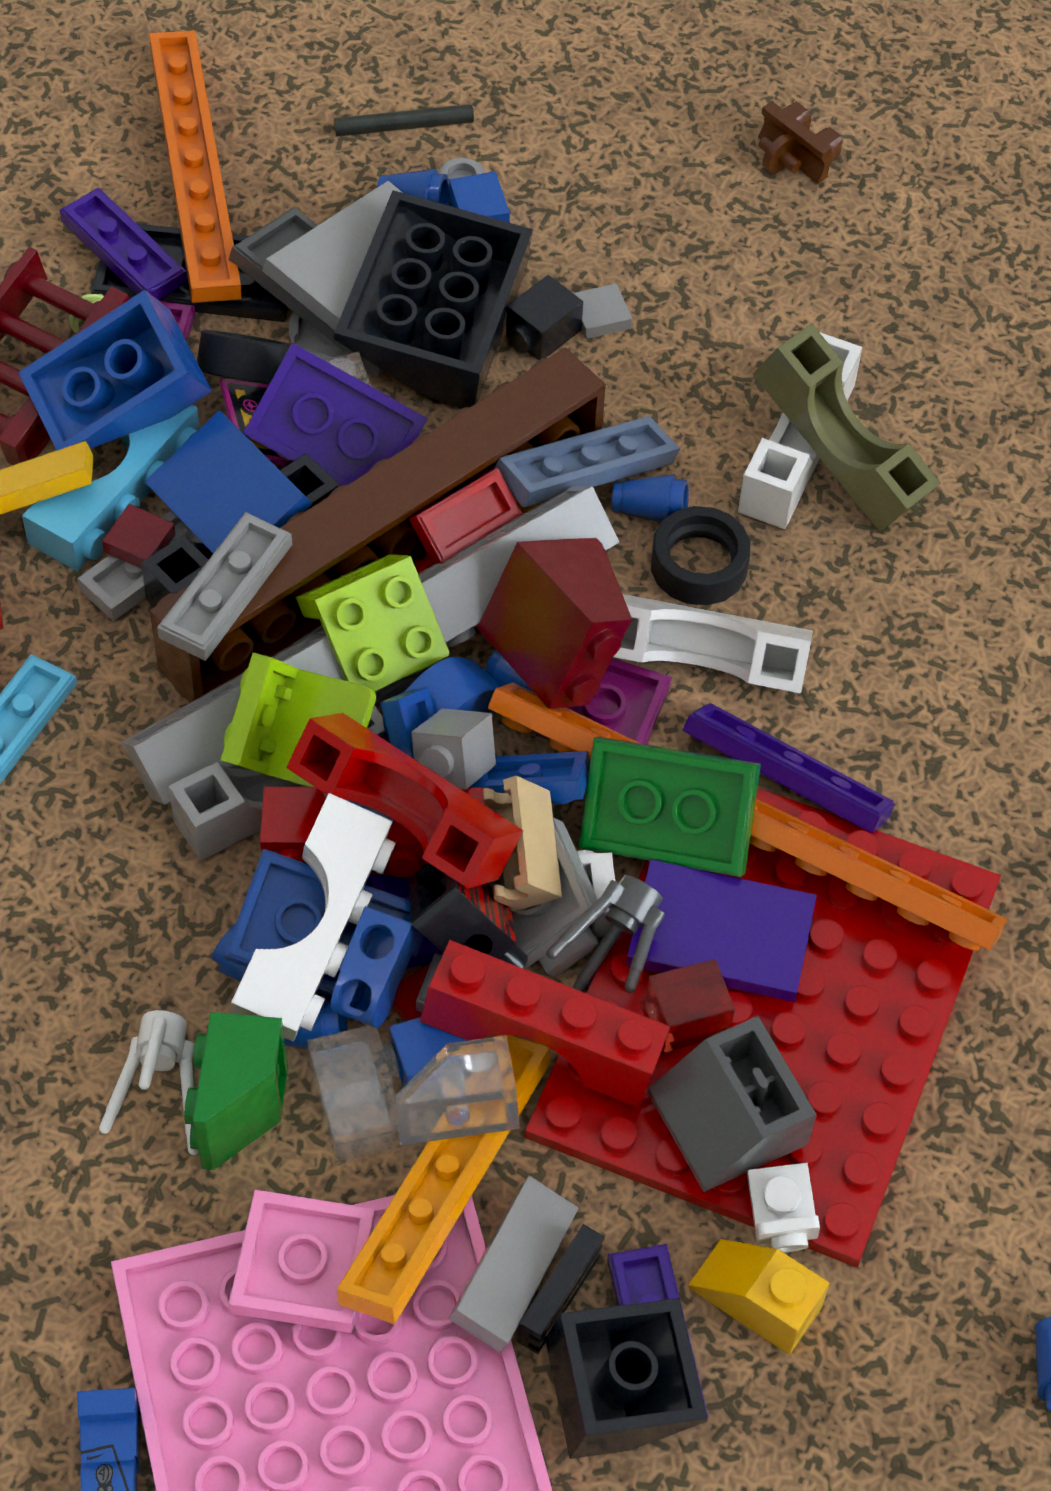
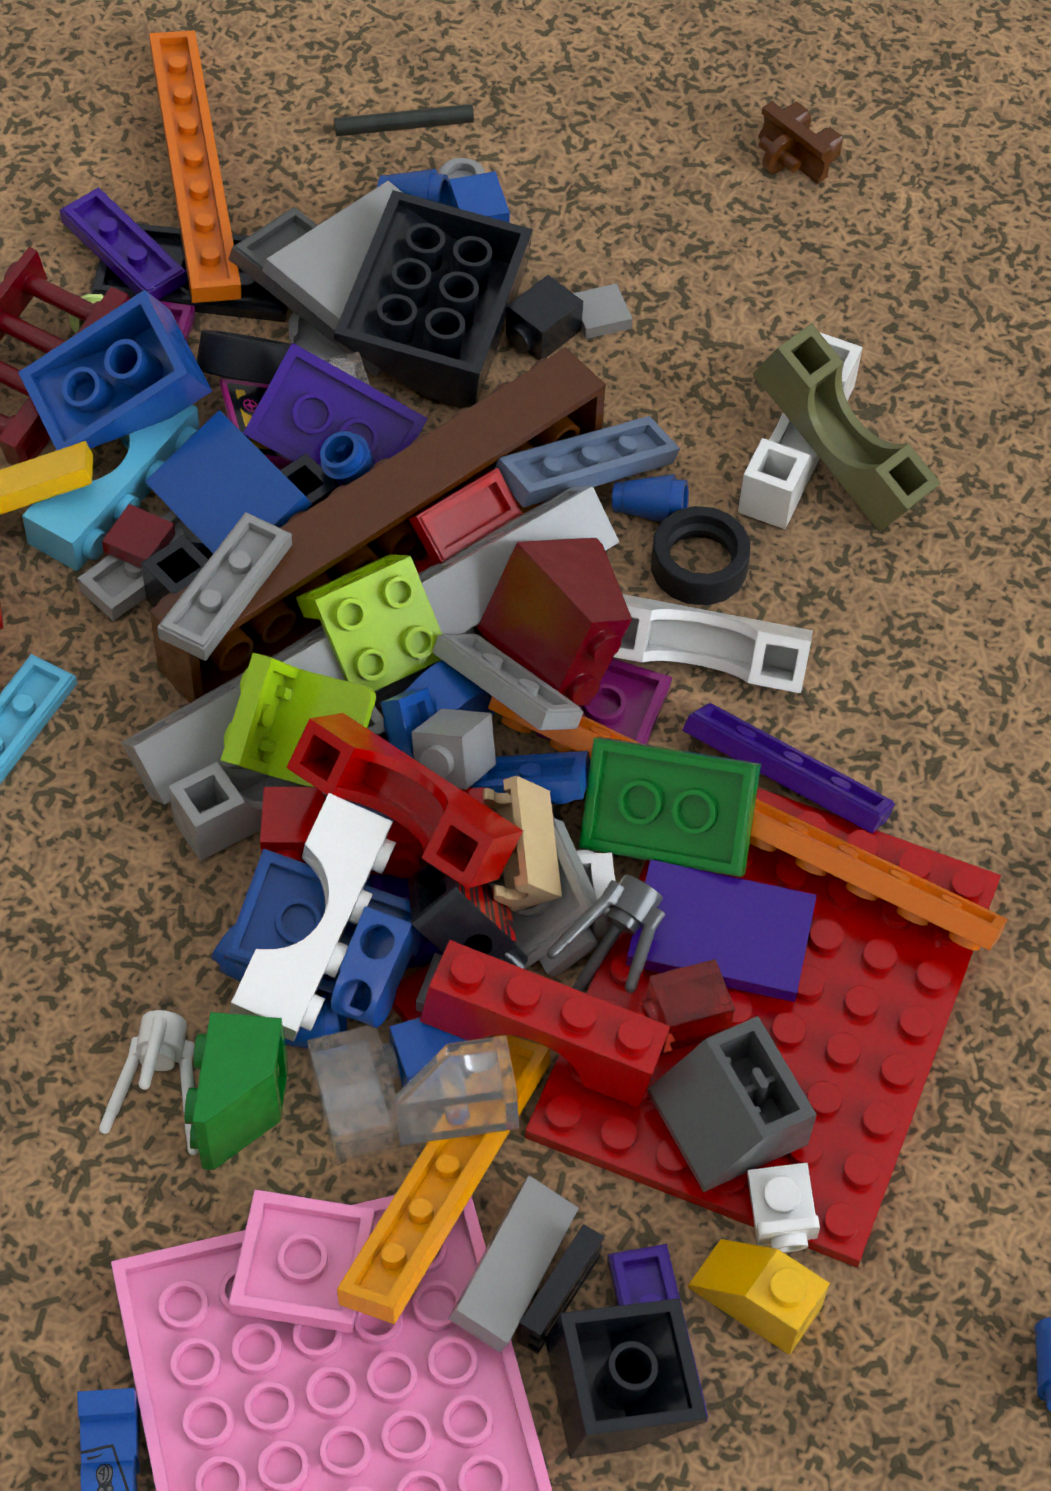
none -> blue cone [320,431,375,485]
none -> light grey tile [432,634,584,730]

